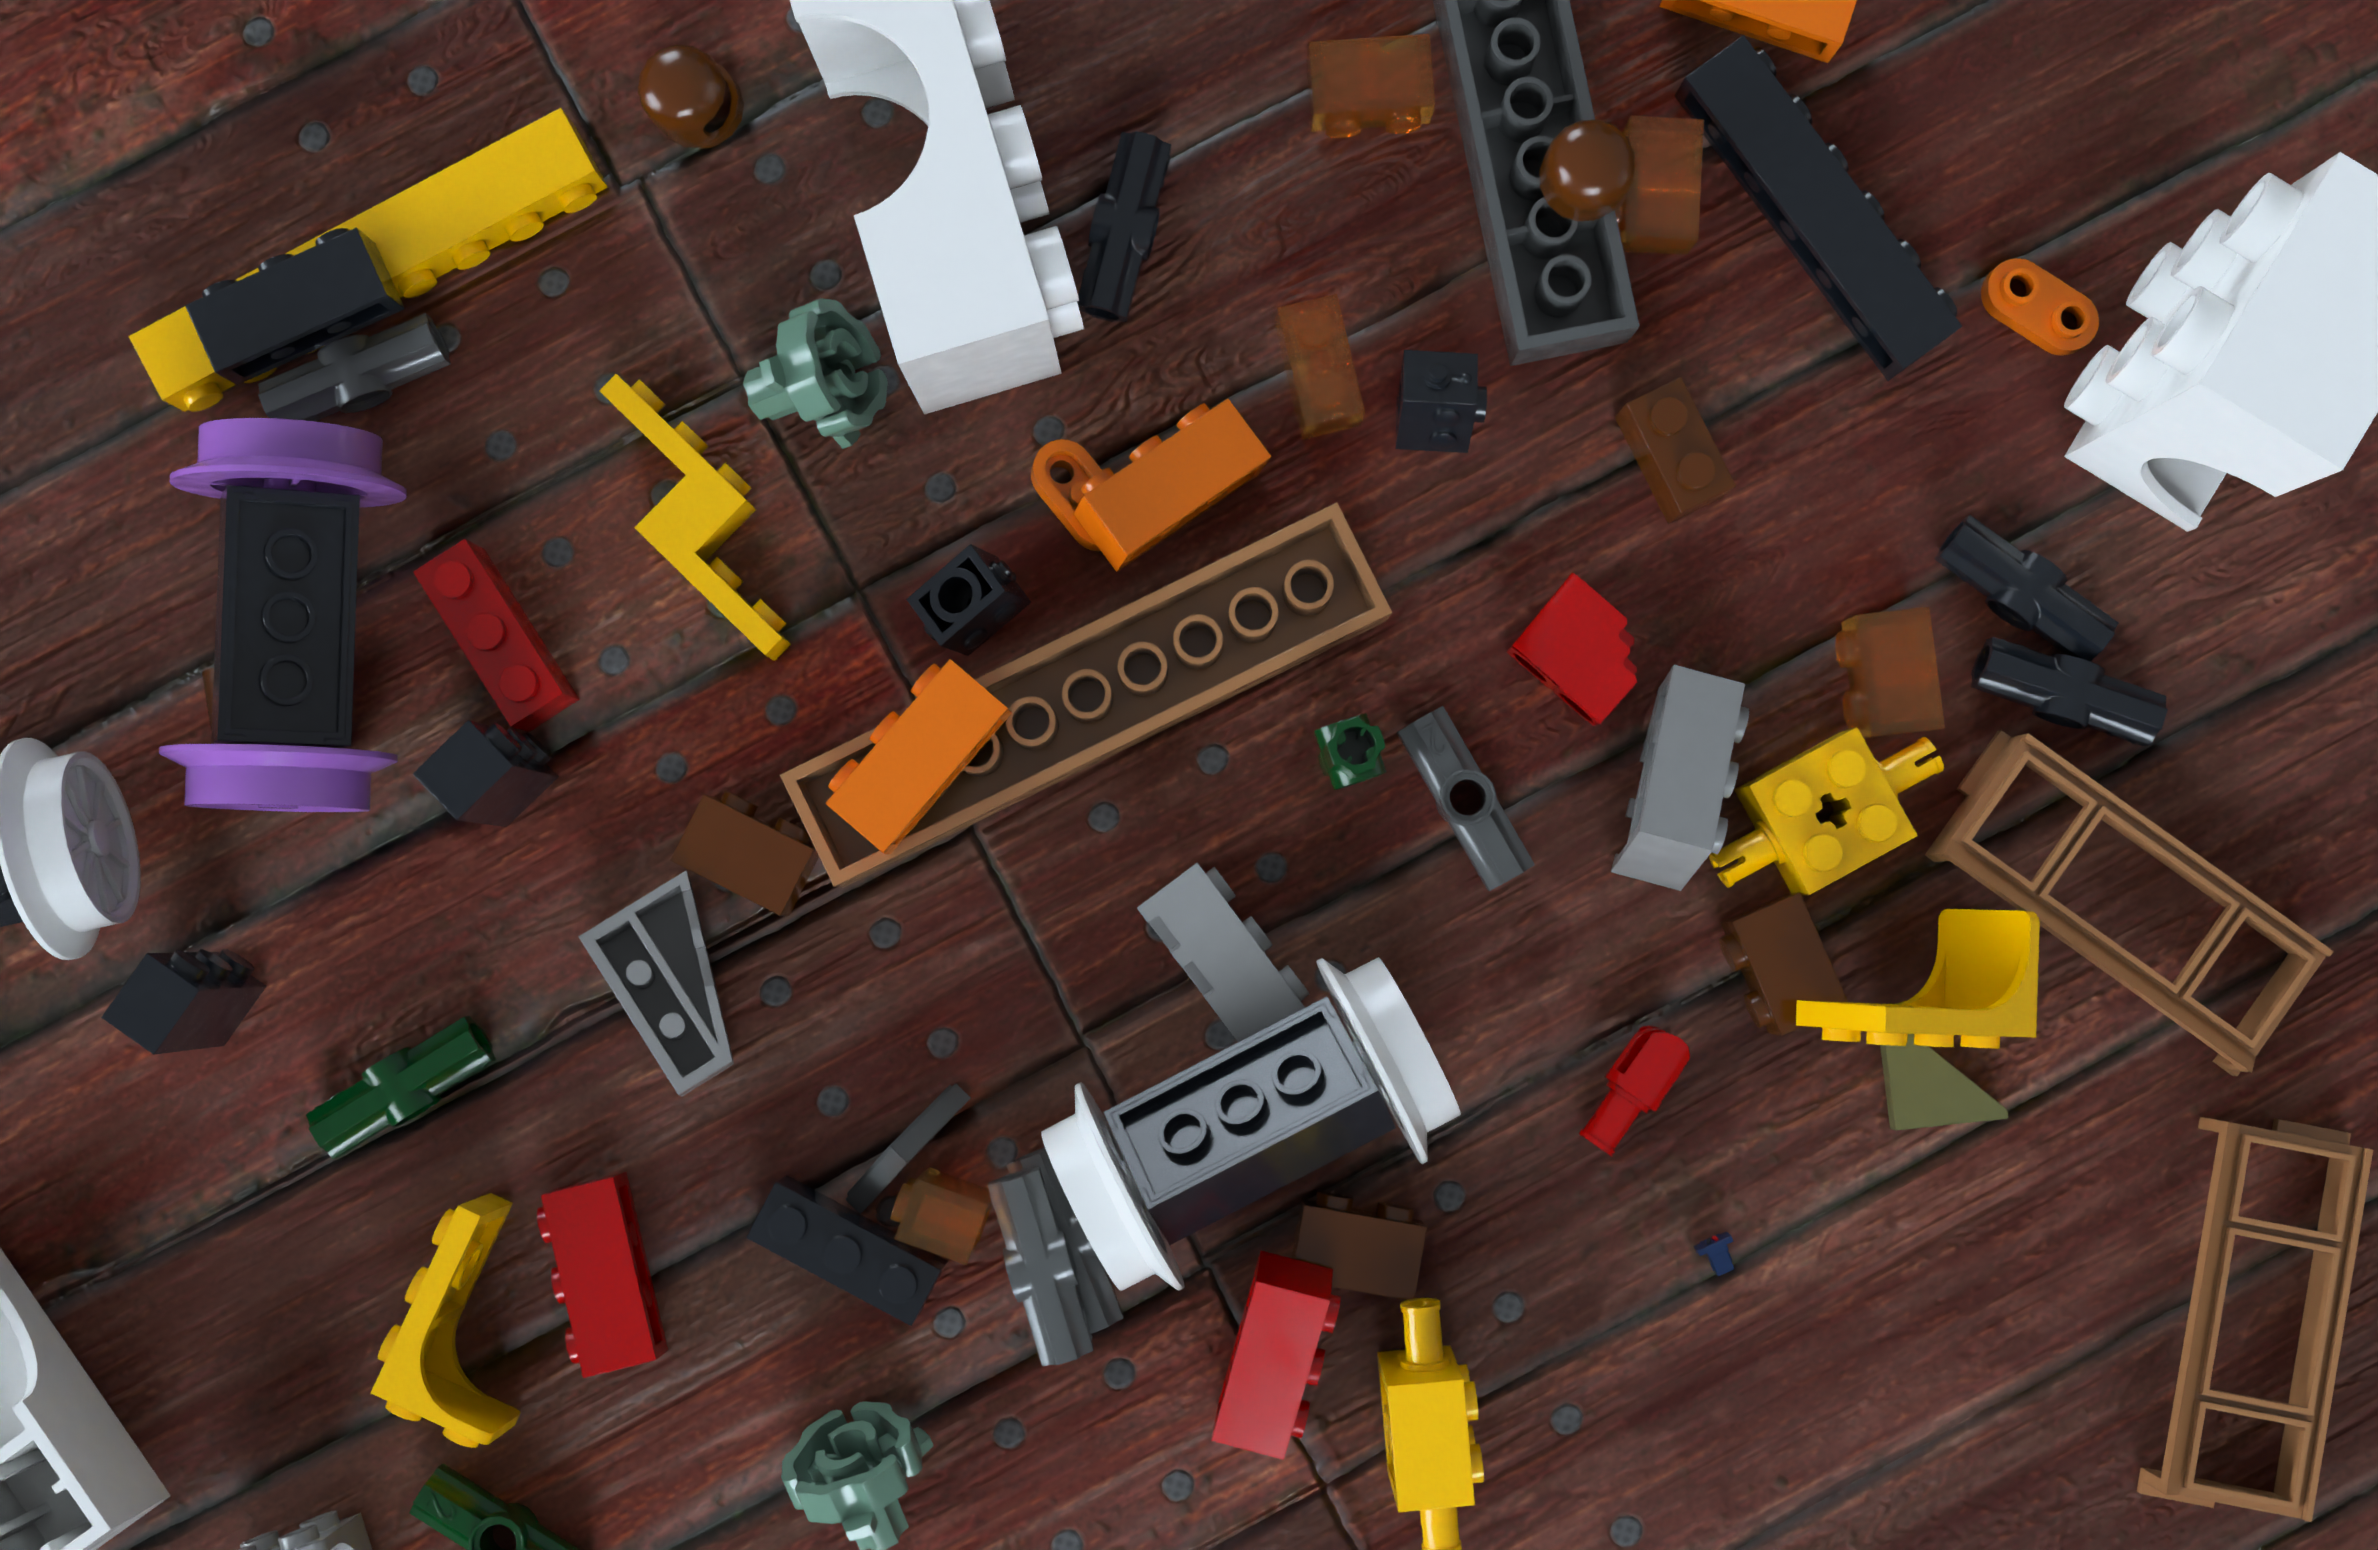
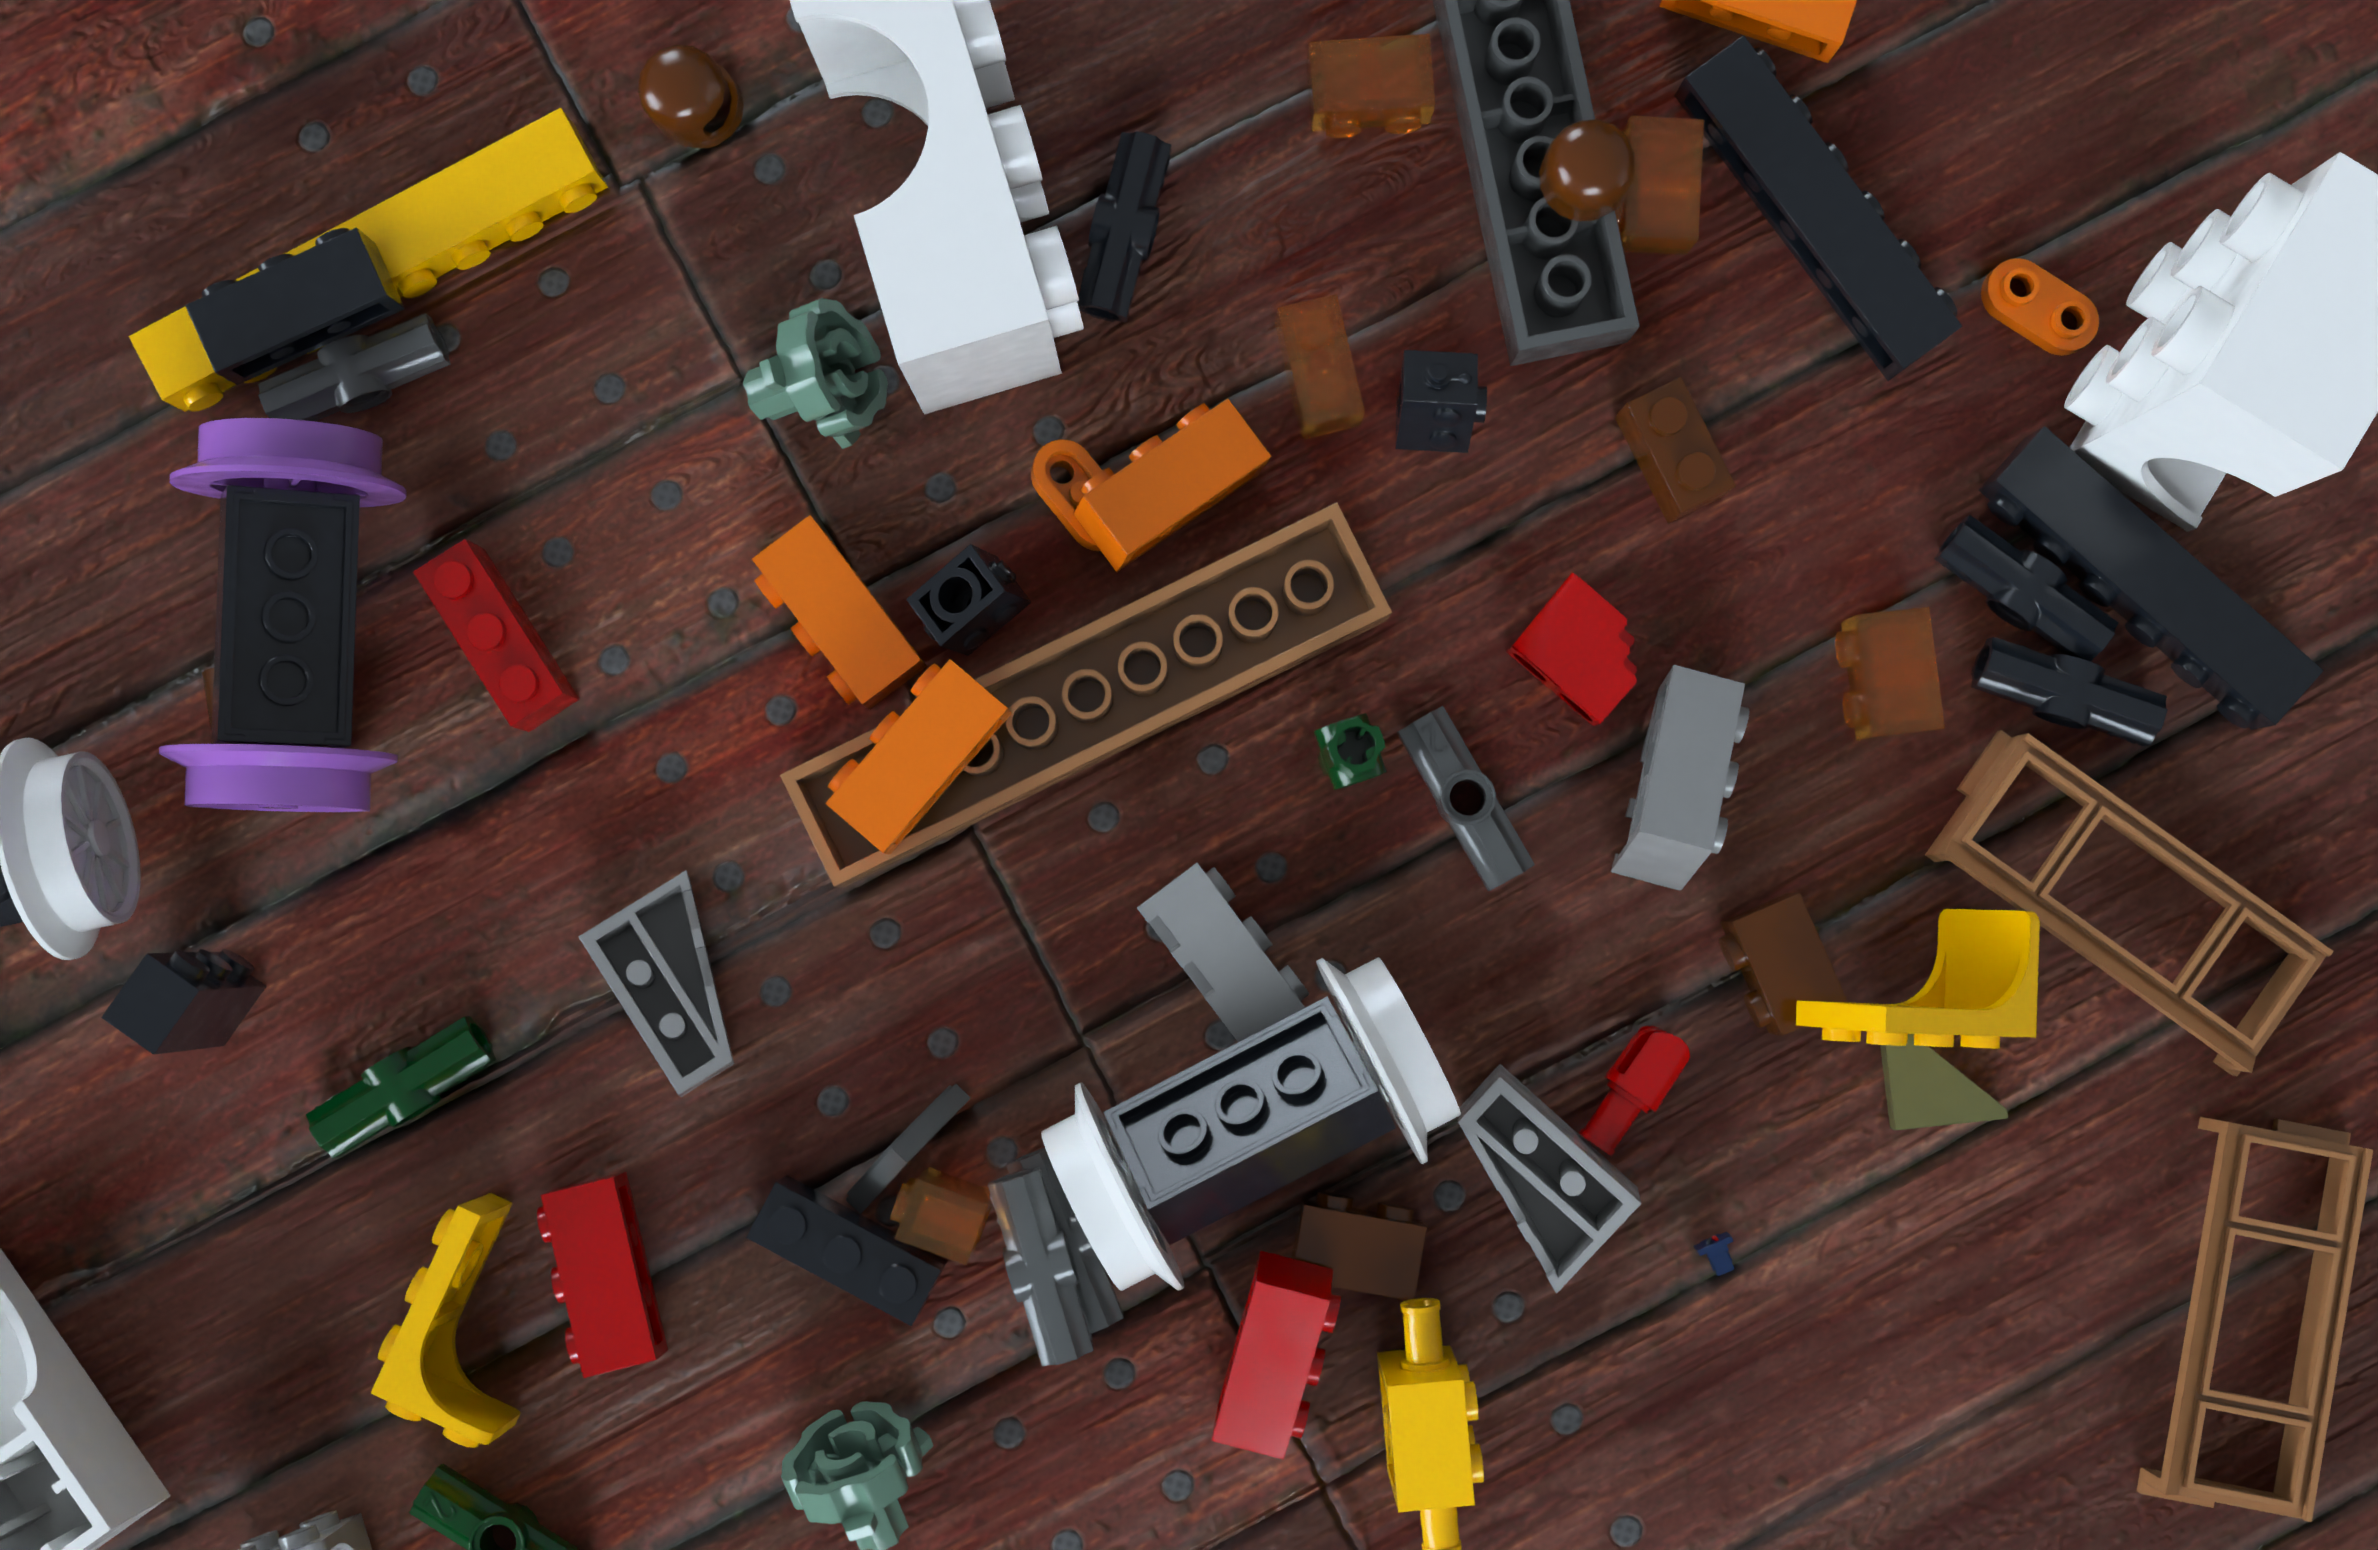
black brick [413,720,559,827] -> none
yellow bracket [599,374,791,661] -> none
reddish brown brick [670,790,819,916] -> none
yellow brick [1709,727,1944,895] -> none
none -> orange brick [752,515,927,710]
none -> light grey wedge [1458,1064,1642,1294]
none -> black brick [1979,426,2324,730]

